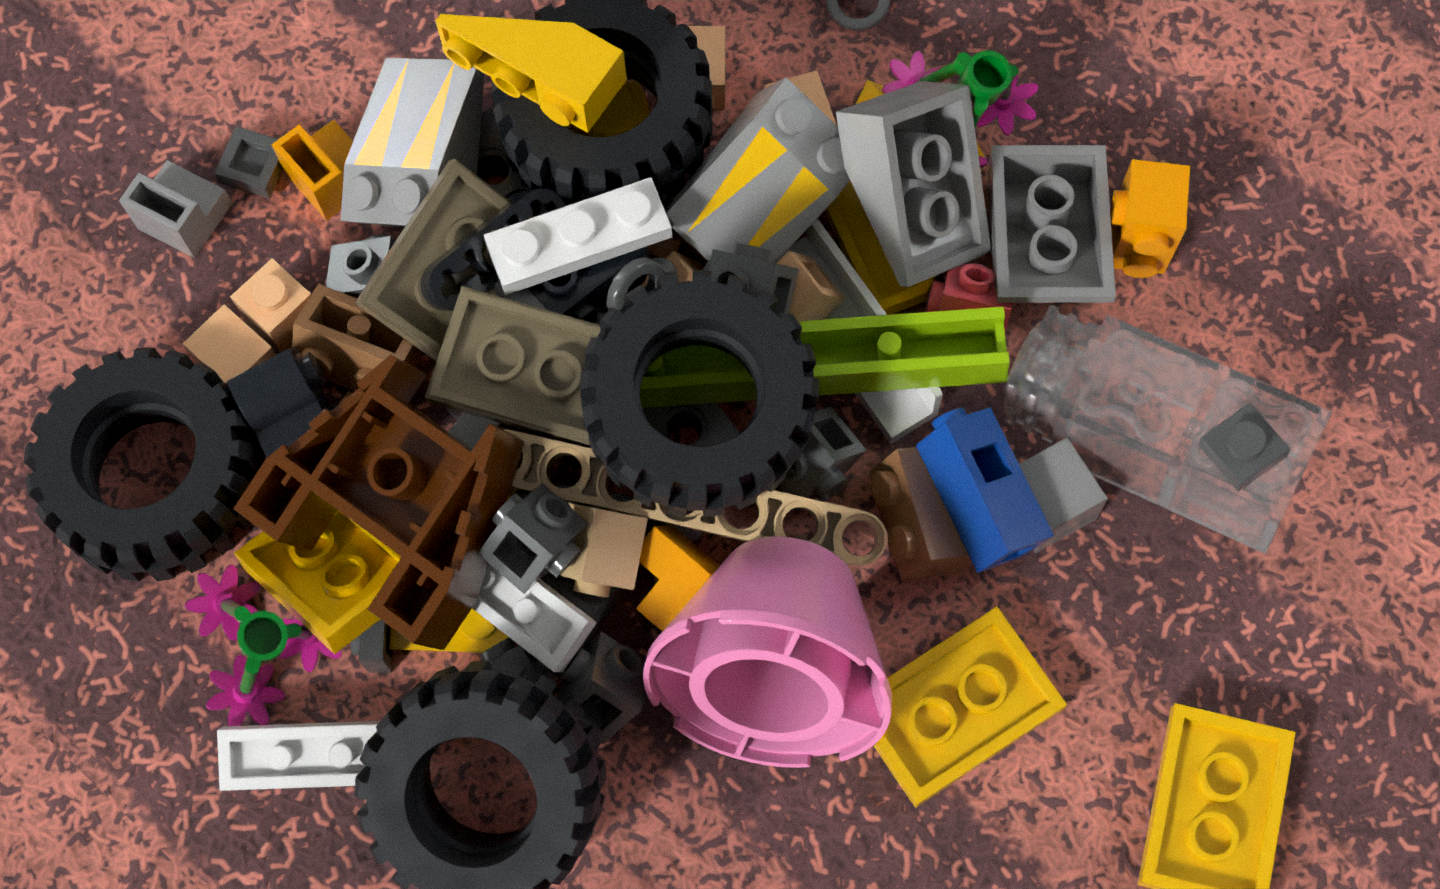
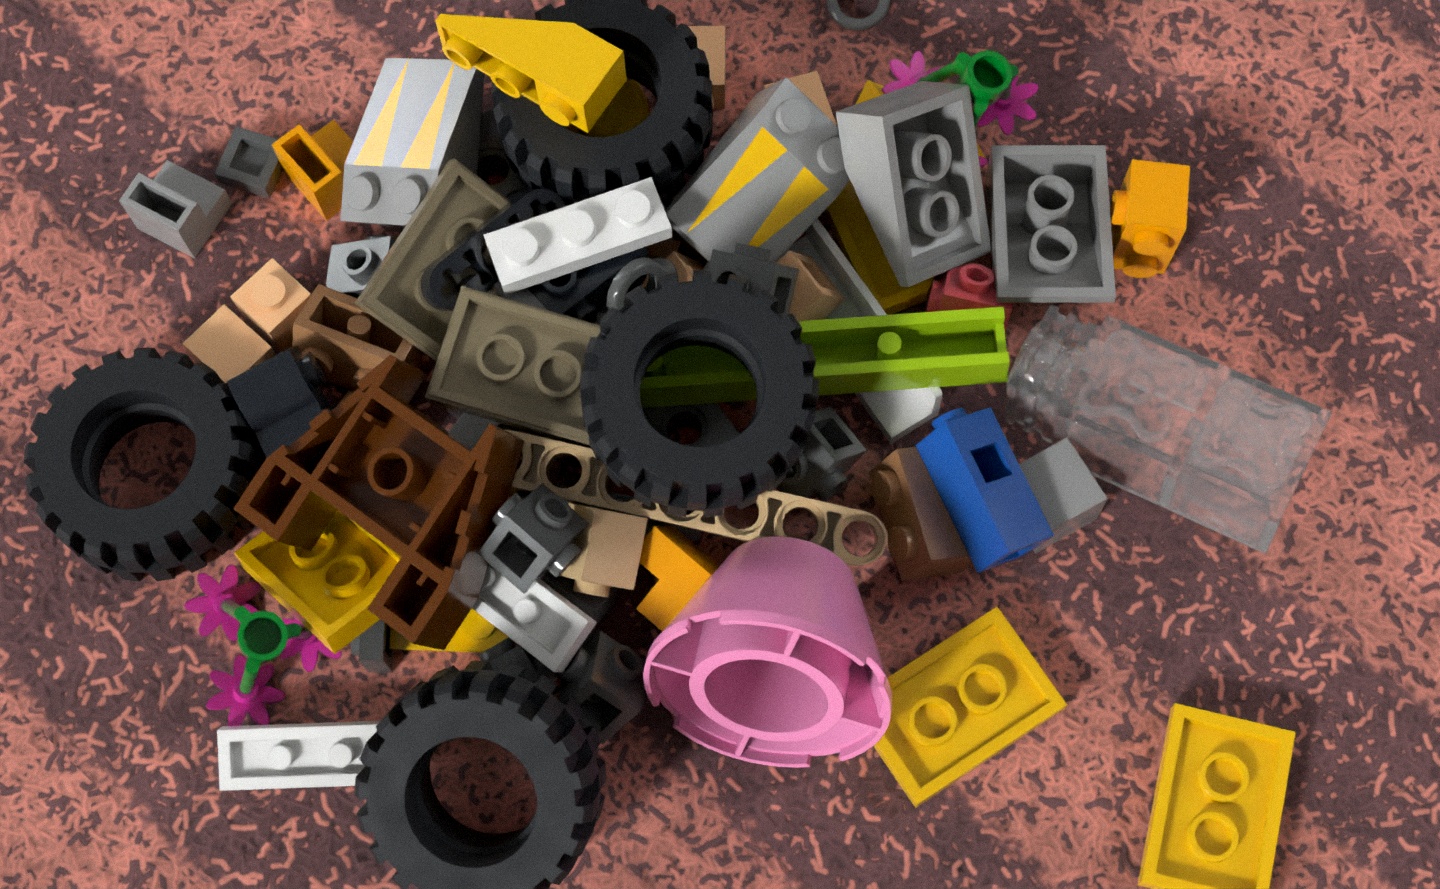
dark grey plate [1198,403,1291,492] -> none

